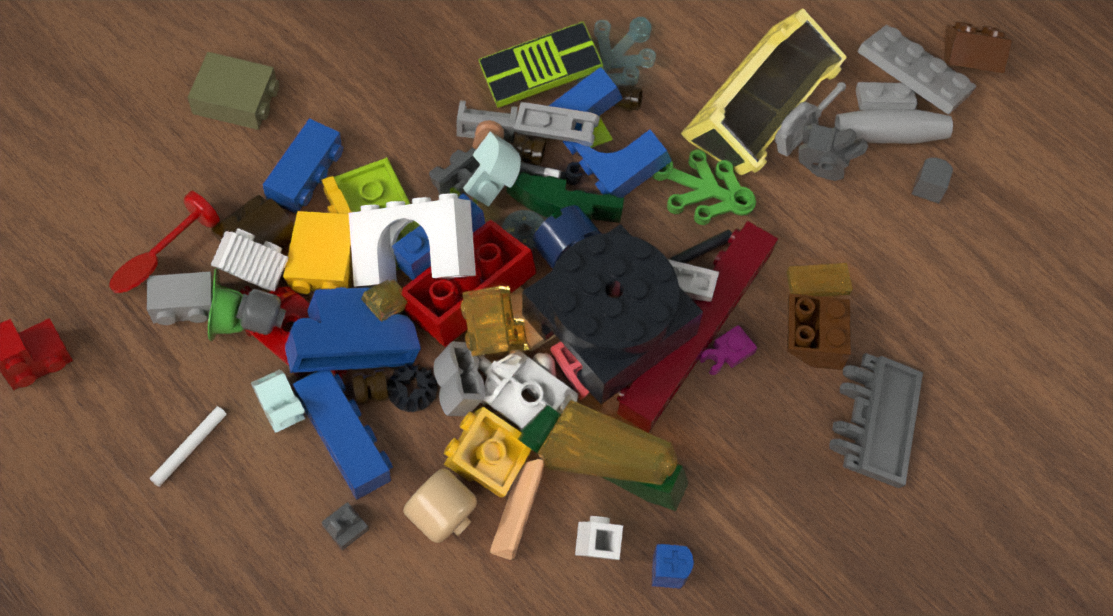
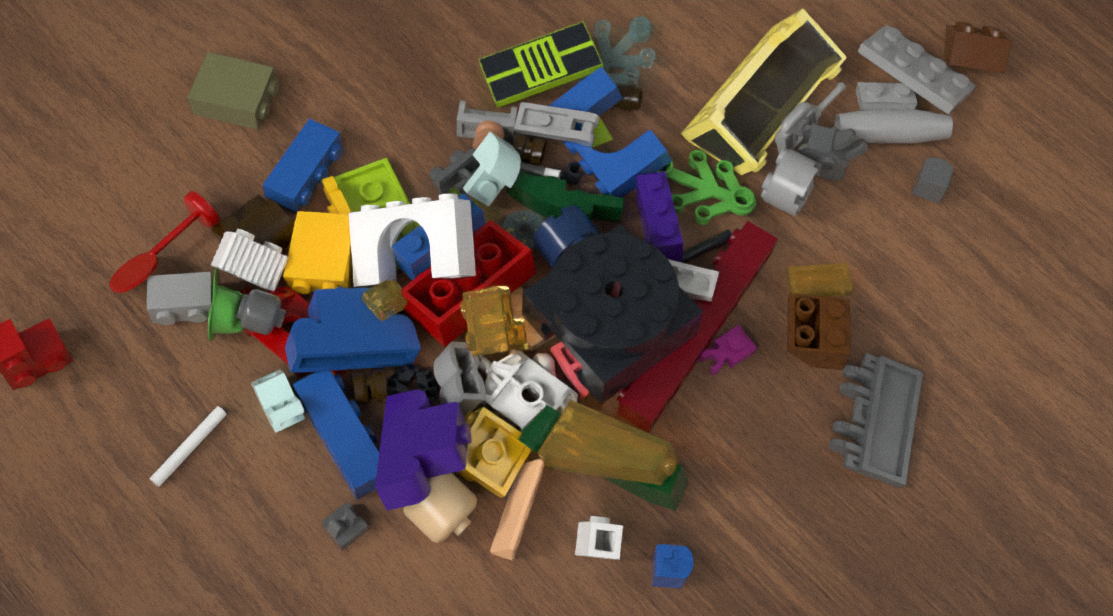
none -> dark purple brick [375,390,472,510]
none -> dark purple brick [635,172,683,263]
none -> light grey brick [760,148,823,217]

